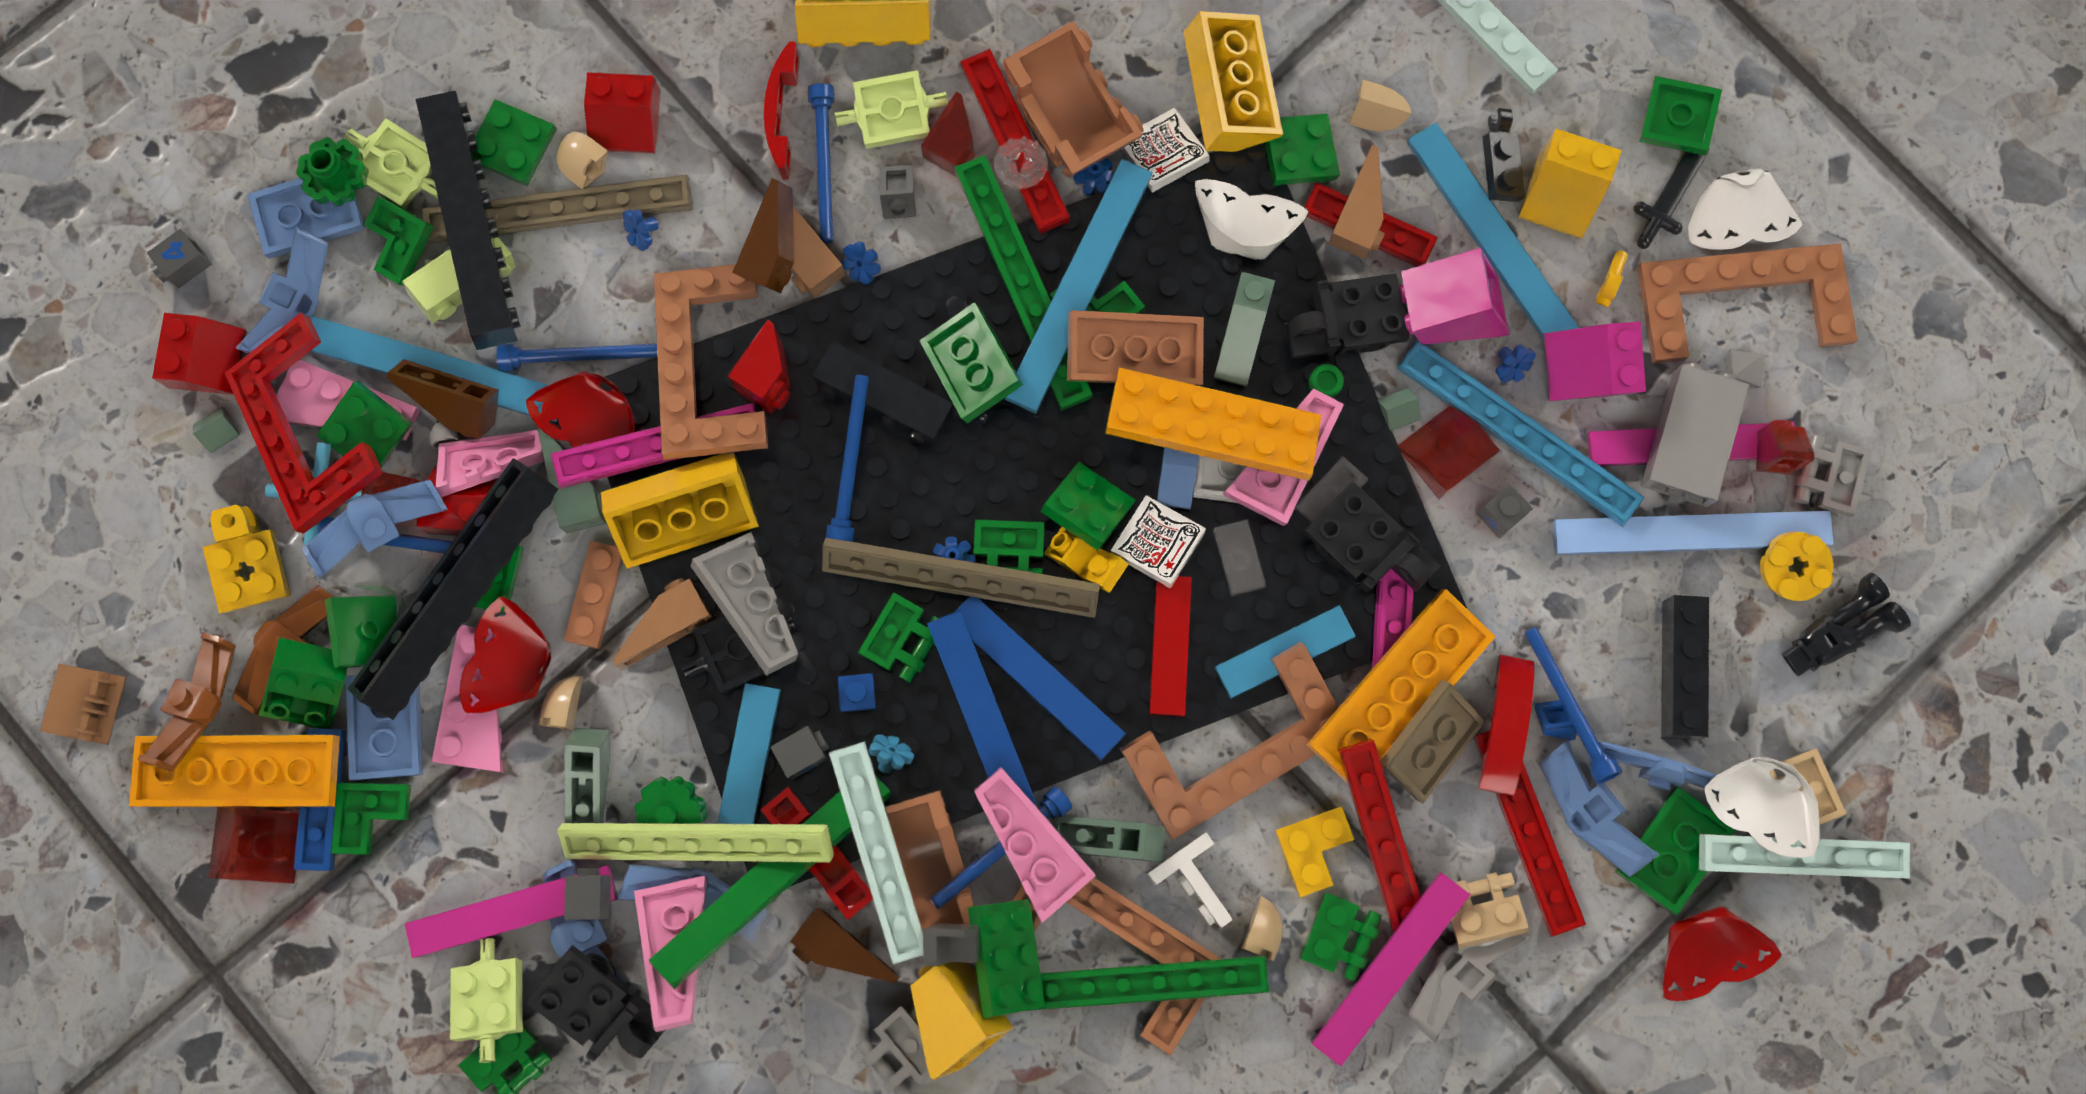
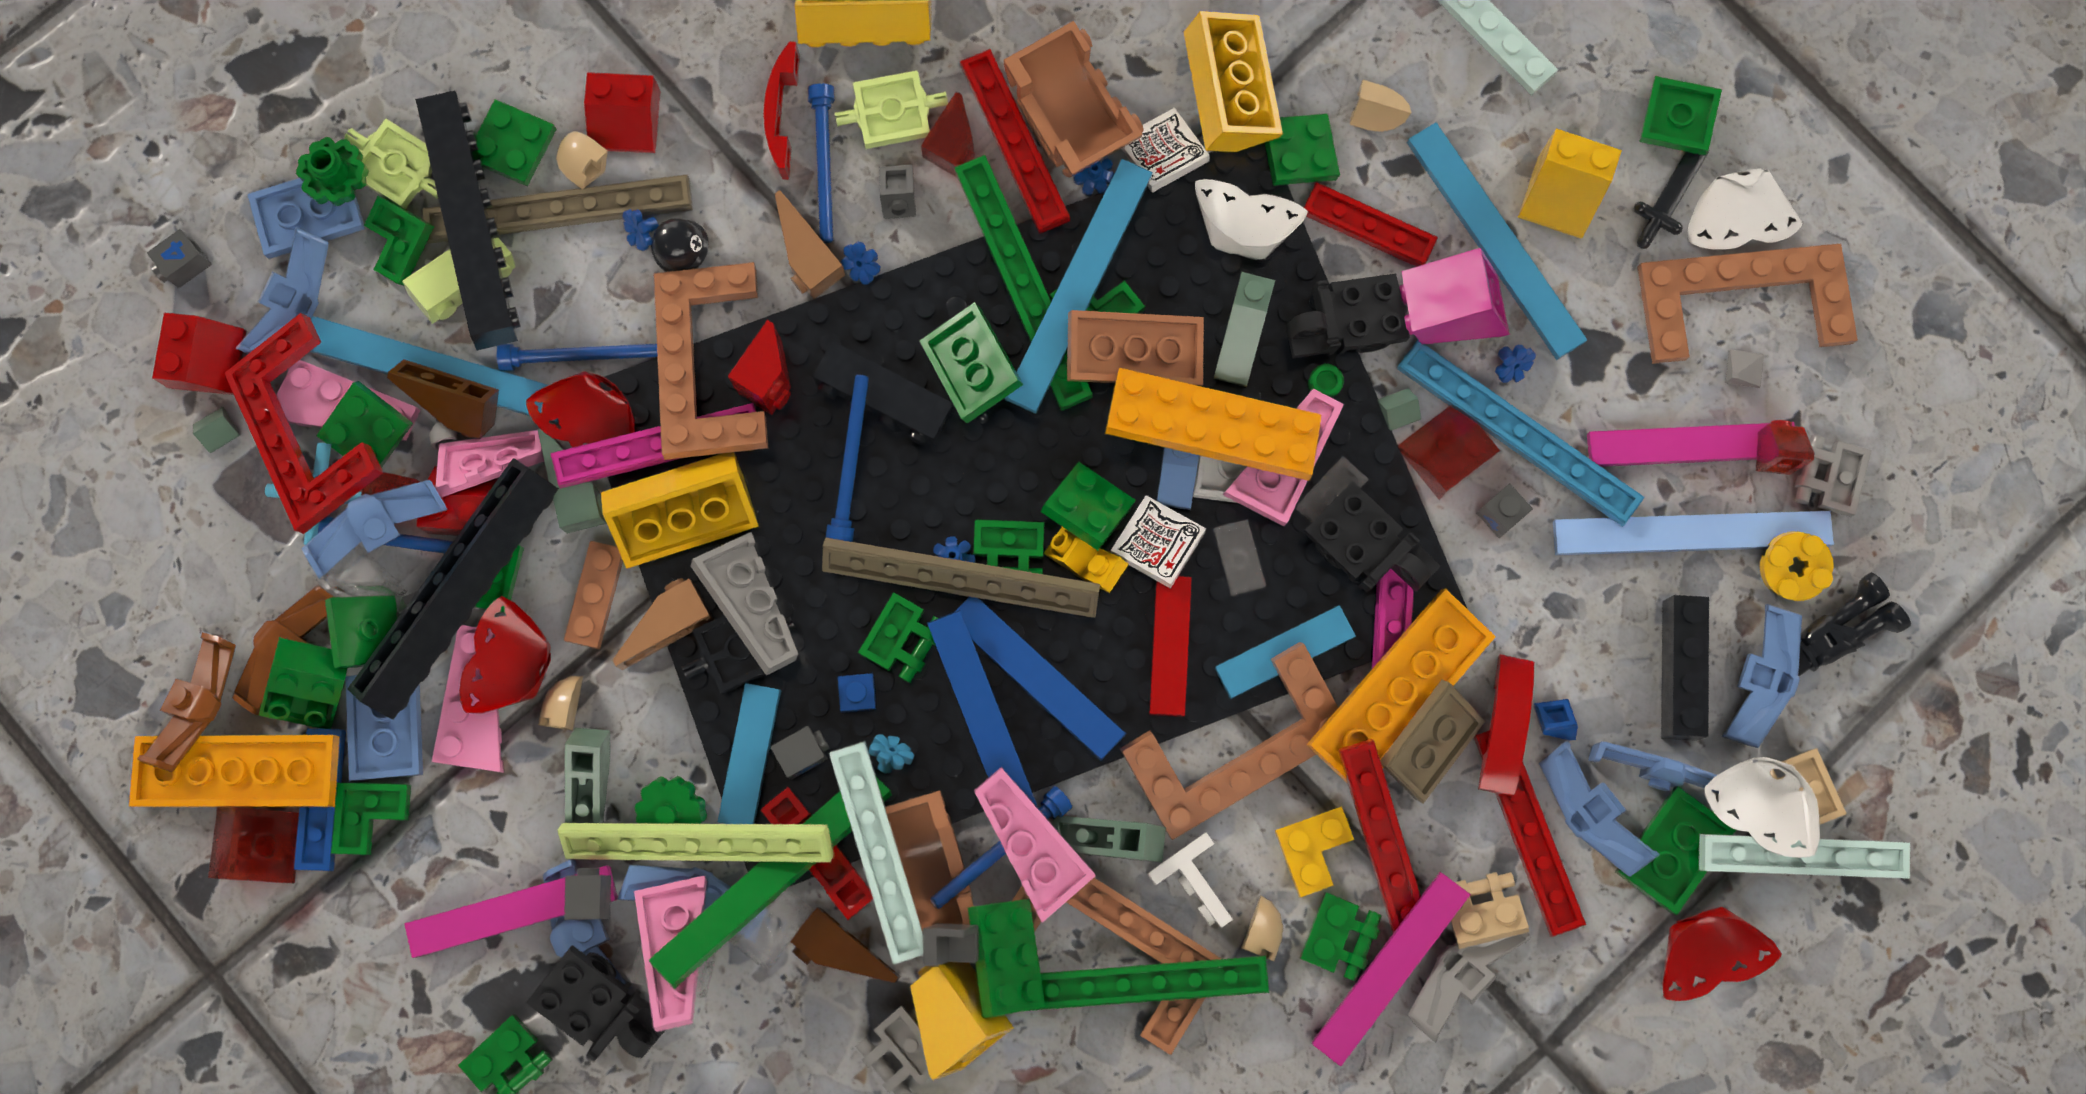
medium nougat hinge [40,664,127,745] -> none
yellow plate [202,505,291,614] -> none
yellowish green plate [450,938,523,1063] -> none
reddish brown slope [732,178,794,294] -> none
clear gear [994,136,1048,189] -> none
medium nougat slope [1328,145,1385,260] -> none
black plate [1482,108,1525,202] -> none
blue piece [1525,628,1622,784] -> none
dark pink slope [1544,321,1646,401] -> none
yellow bar [1595,250,1628,308] -> none
light grey brick [1640,363,1750,507] -> none
none -> black helmet [651,218,709,272]
none -> medium blue plate [1722,604,1802,748]

